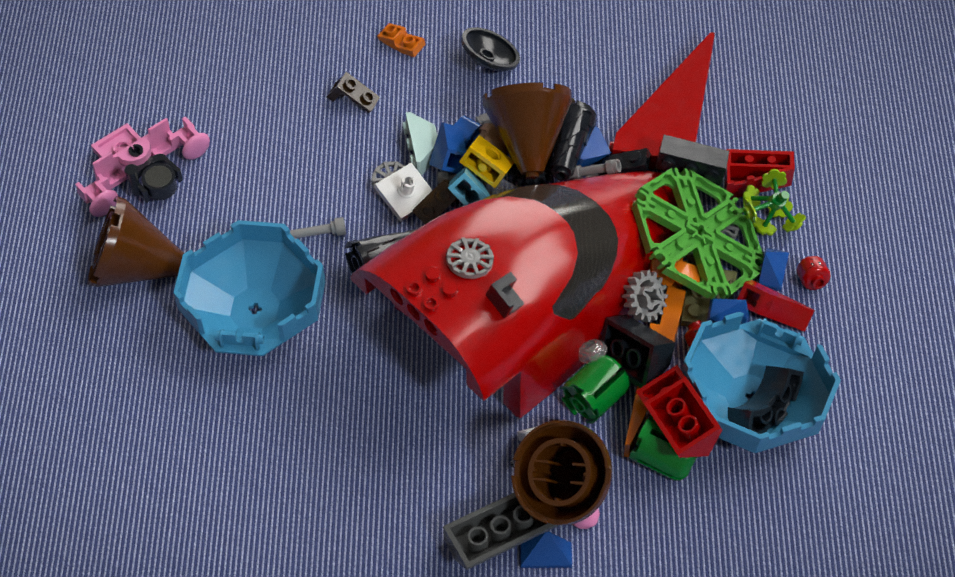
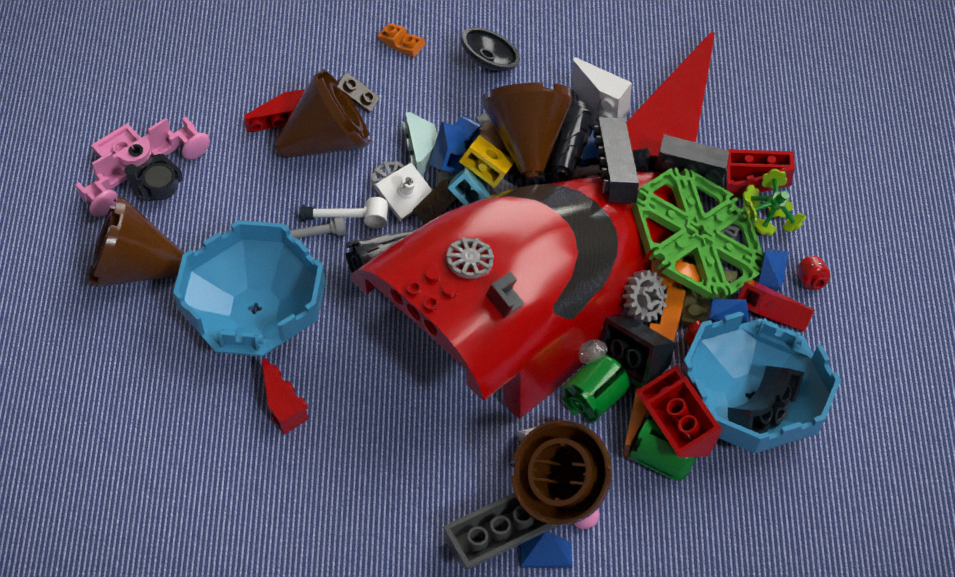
none -> red slope [244,89,305,133]
none -> red slope [262,358,309,435]
none -> reddish brown cone [274,69,372,158]
none -> white piece [301,197,388,229]
none -> white slope [572,57,632,119]
none -> brick [593,117,639,204]

